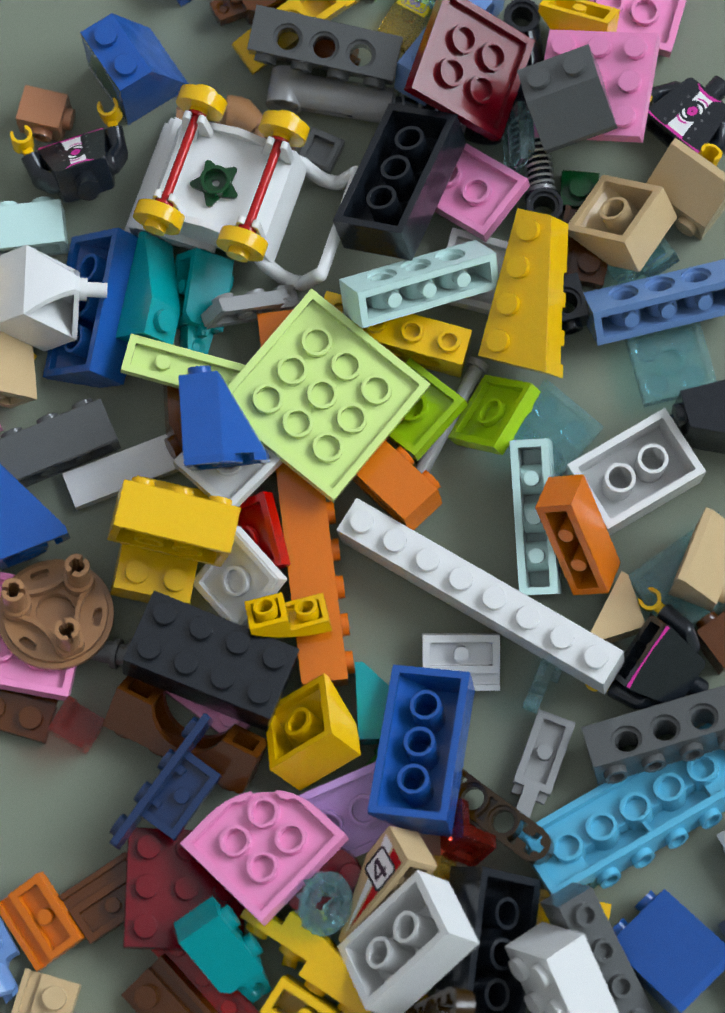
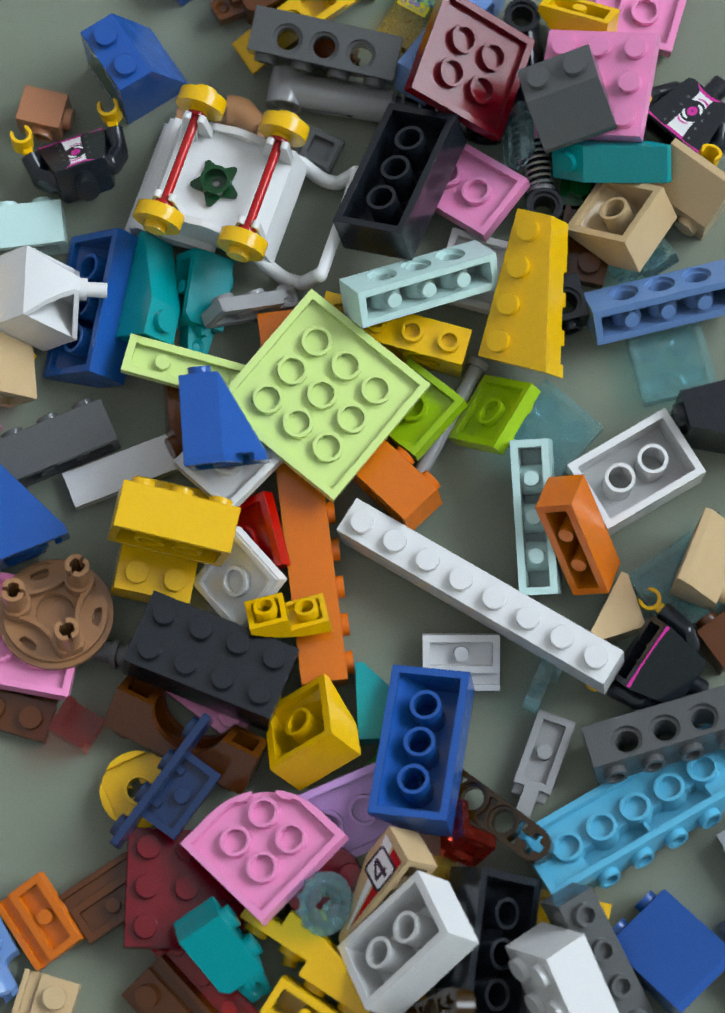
none -> yellow plate [99,750,162,828]
none -> teal slope [552,140,672,183]

